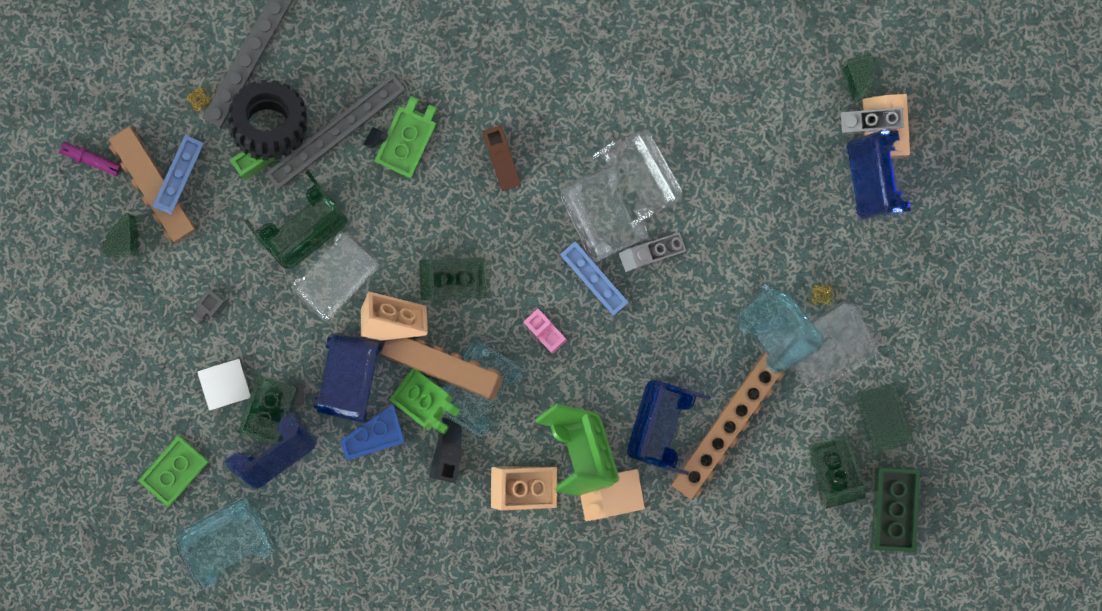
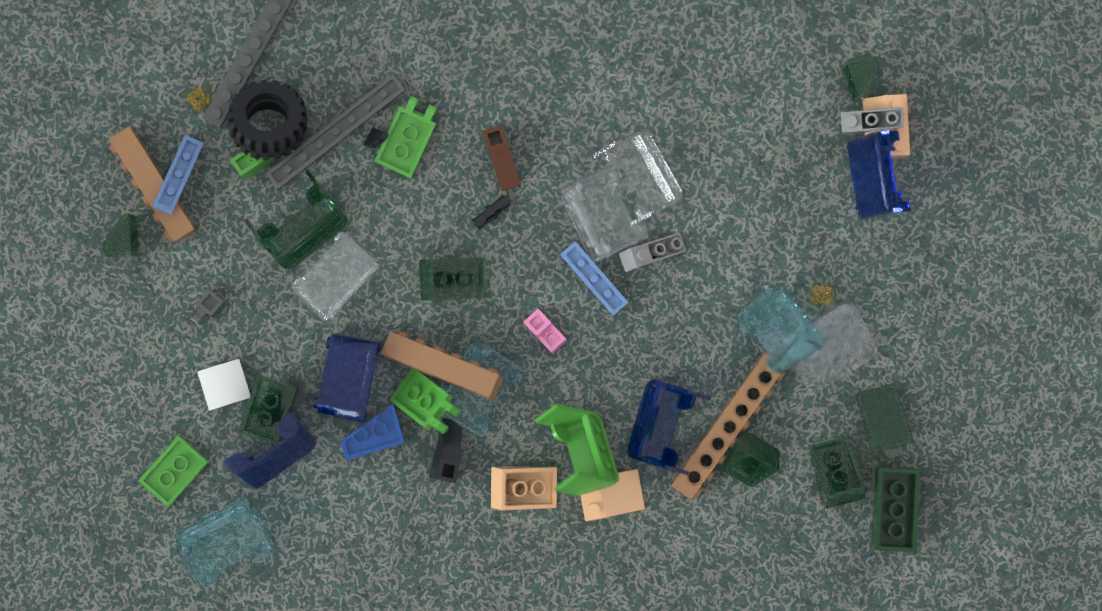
magenta pin [59,141,121,177] -> none
light nougat slope [361,292,428,340] -> none
none -> black pin [472,195,511,230]
none -> clear green slope [722,433,780,487]

